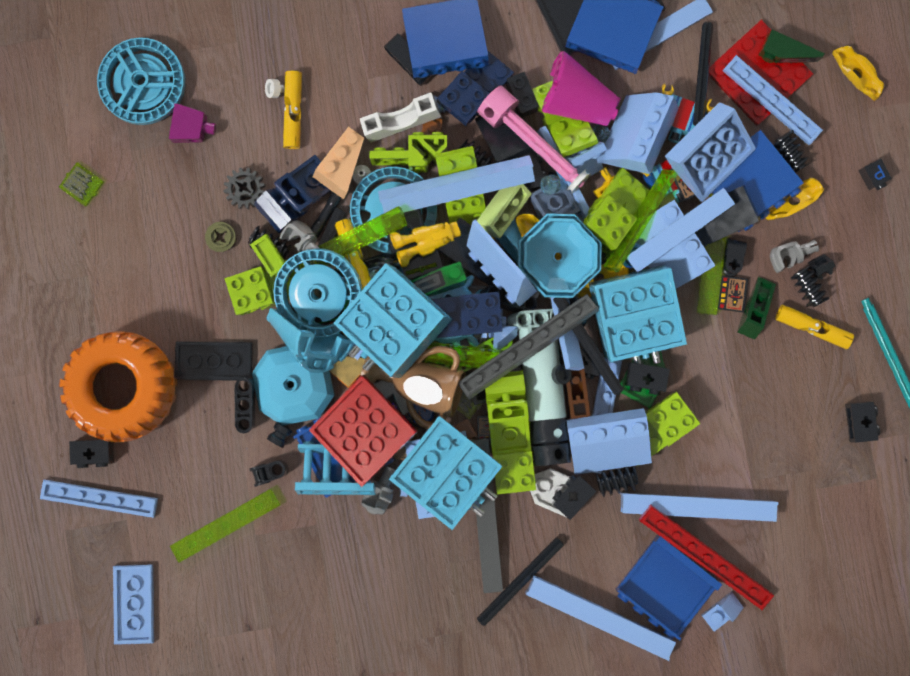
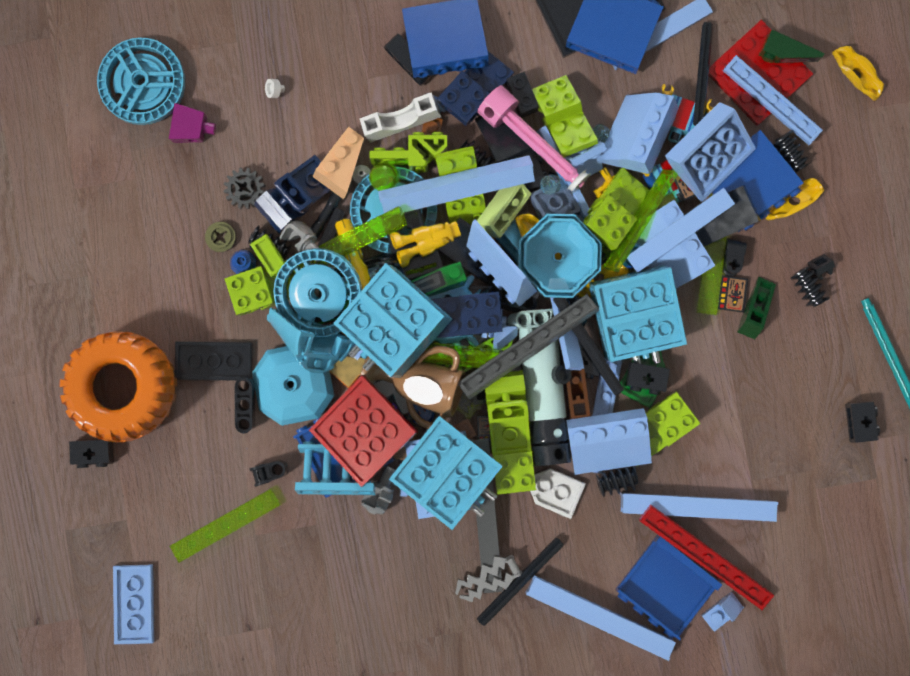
light blue tile [40,479,158,518] -> none
piece [59,162,104,207] -> none
black wheel [267,422,293,448] -> none
yellow piece [283,71,302,149] -> none
dark pink cone [542,51,620,126] -> none
black brick [552,475,596,520] -> none
light grey piece [770,240,819,273] -> none
yellow piece [775,304,854,350] -> none
black brick [858,159,892,190] -> none
none -> blue cone [230,250,256,274]
none -> clear neon green hair [369,162,400,191]
none -> light grey piece [455,555,522,602]

